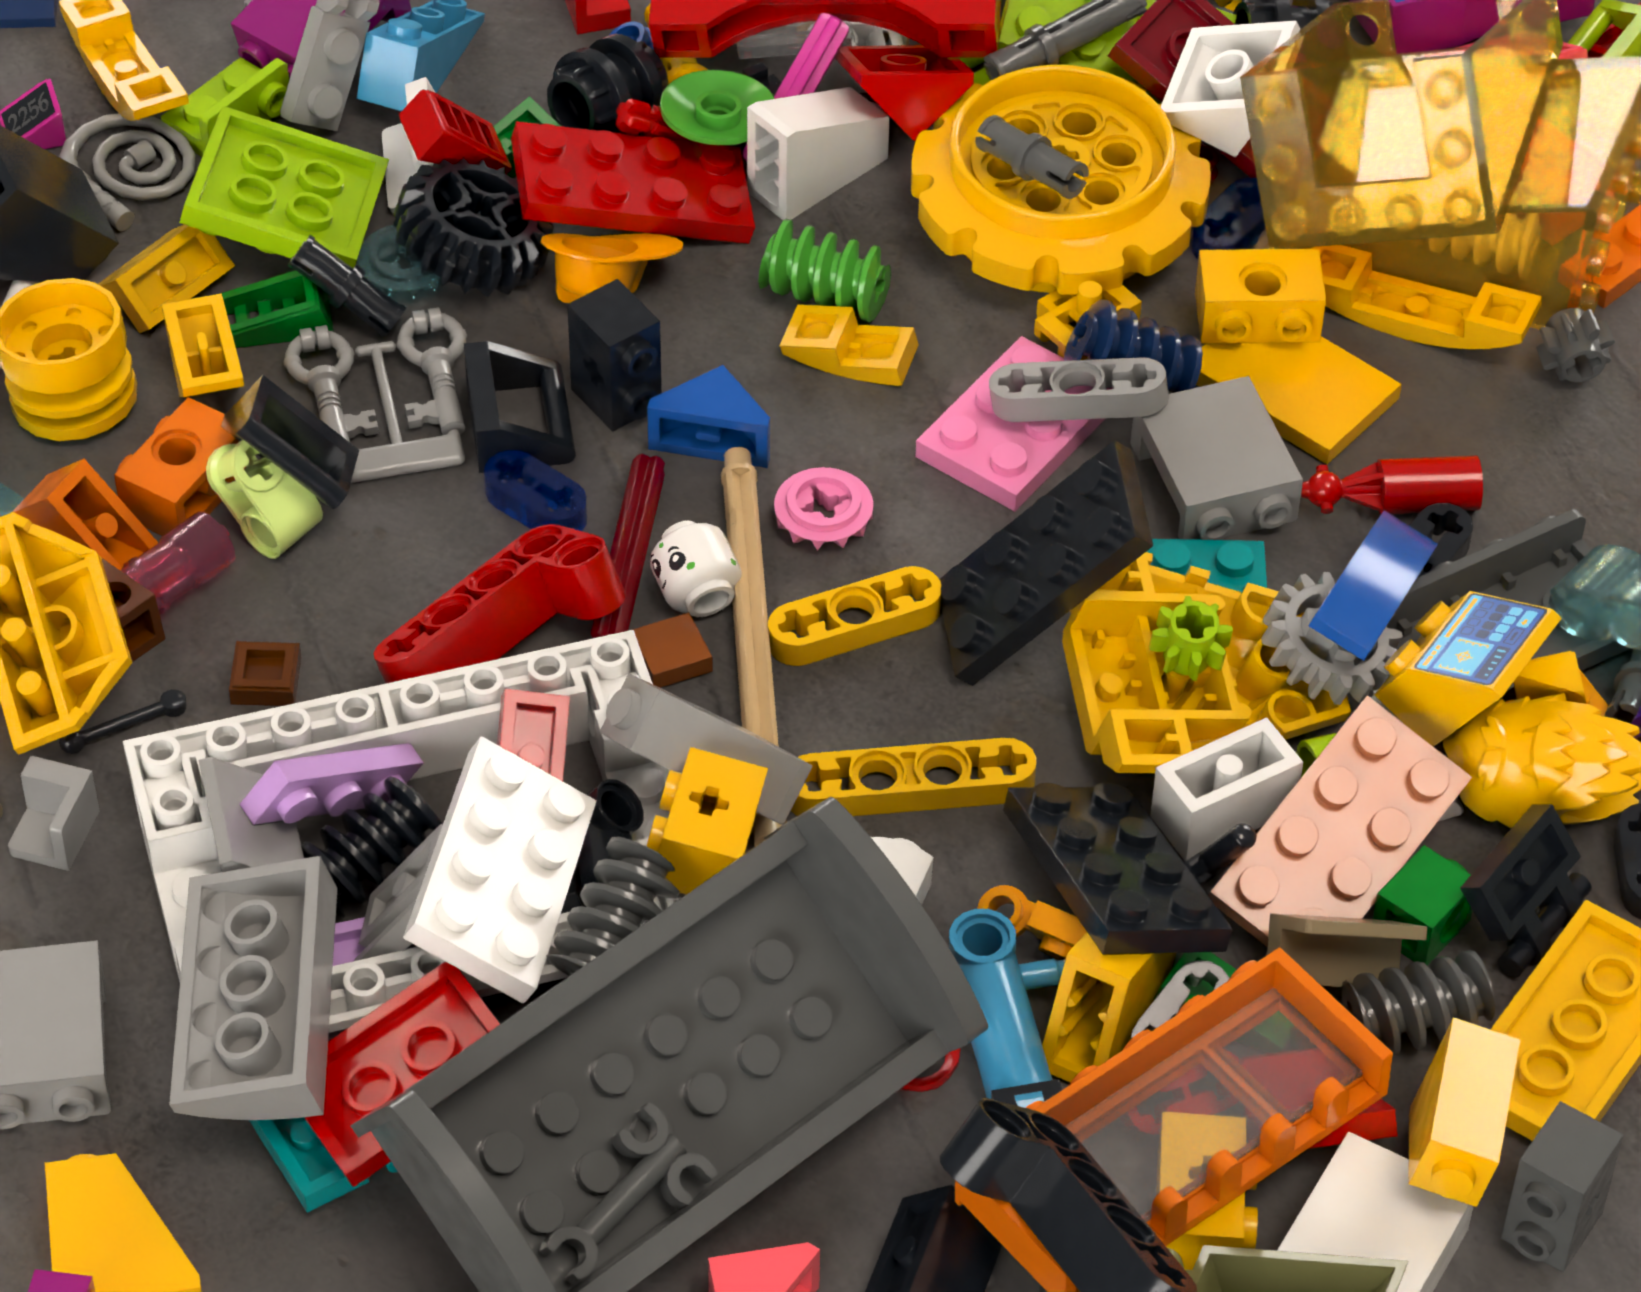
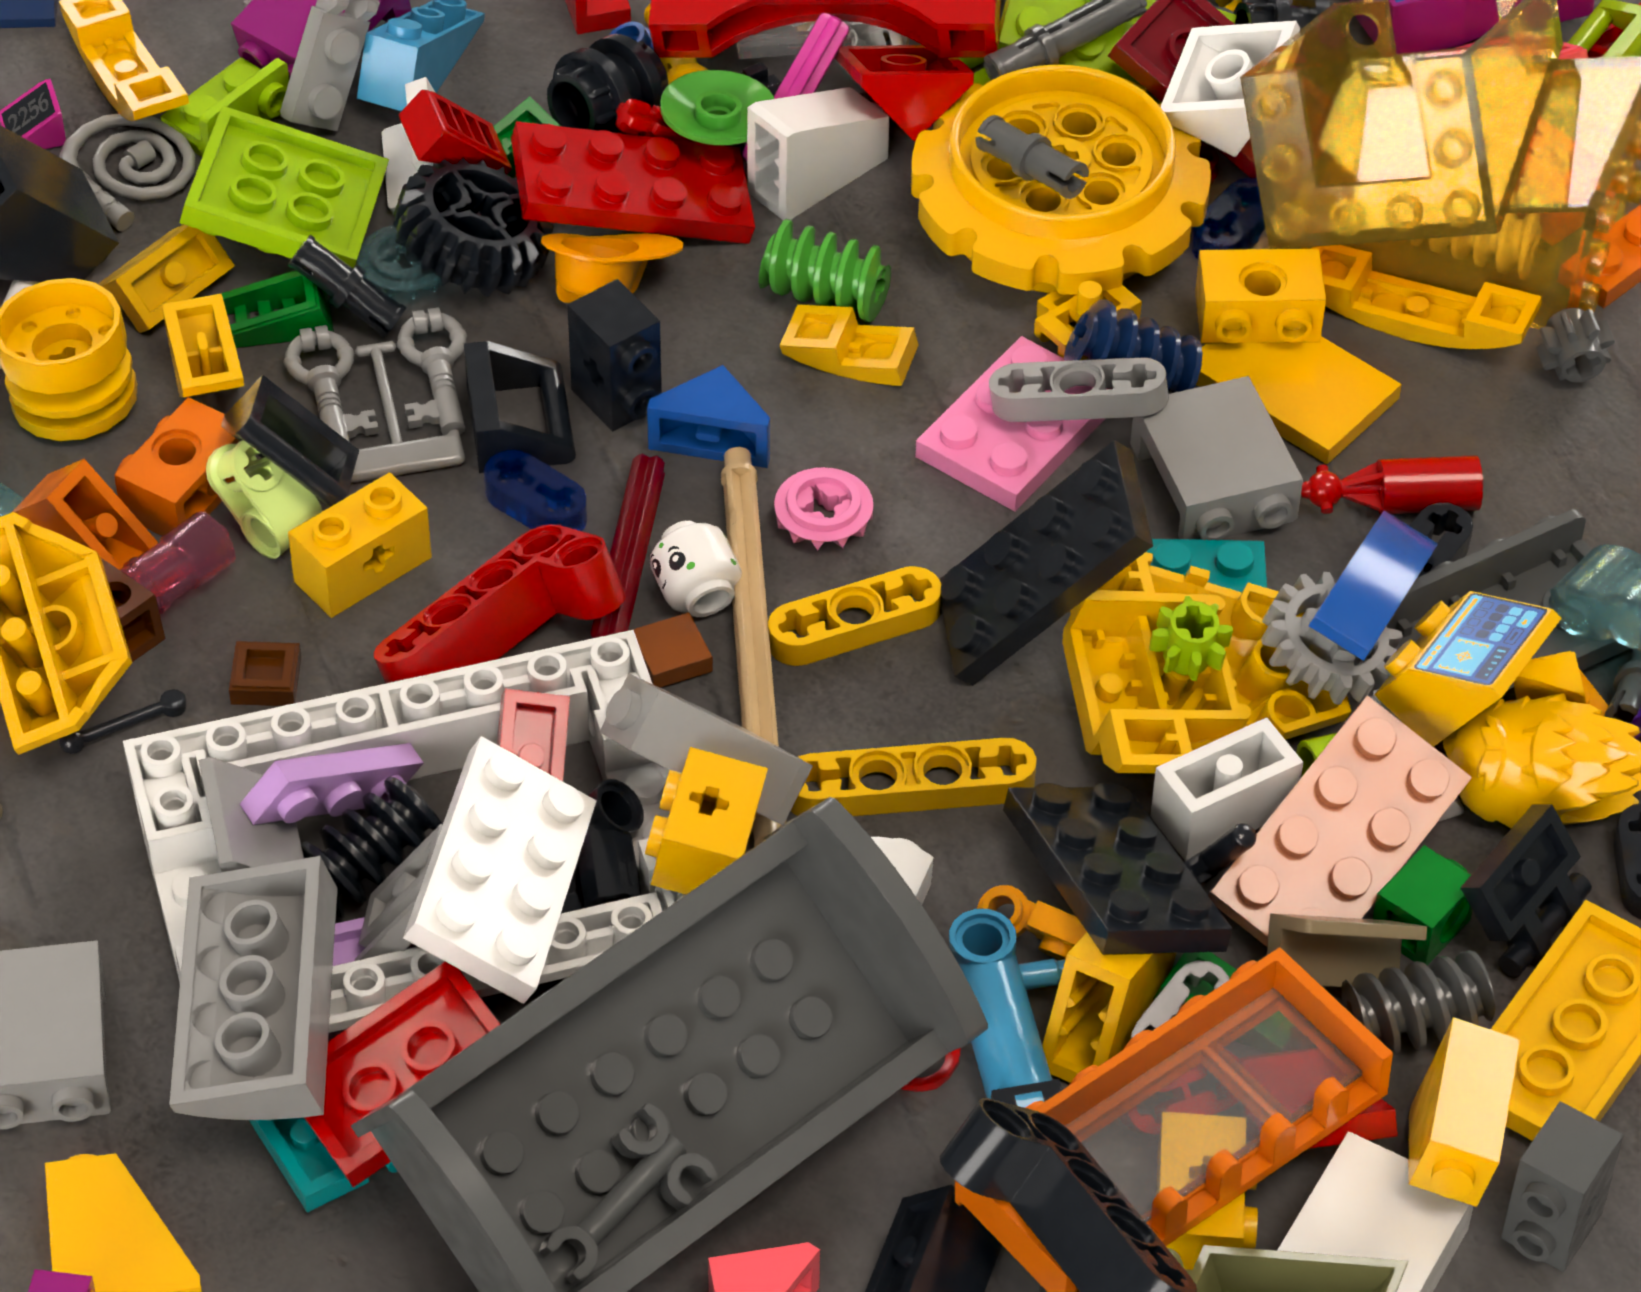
light grey panel [8,756,100,871] -> none
dark grey piece [546,837,680,976] -> none
none -> yellow brick [288,472,432,618]

